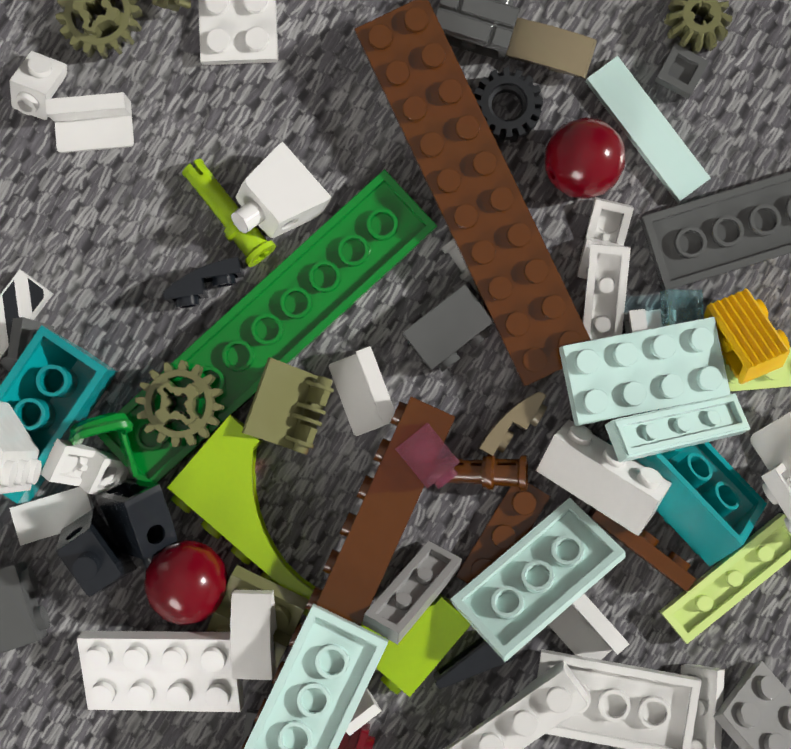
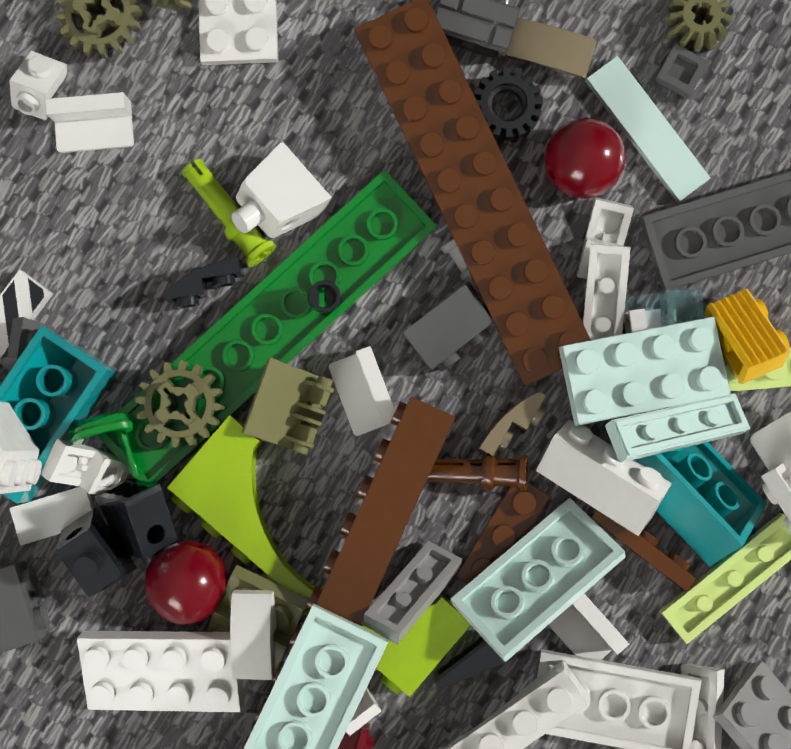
clear pink bracket [396,423,460,489] -> none
none -> black hinge [307,280,341,313]

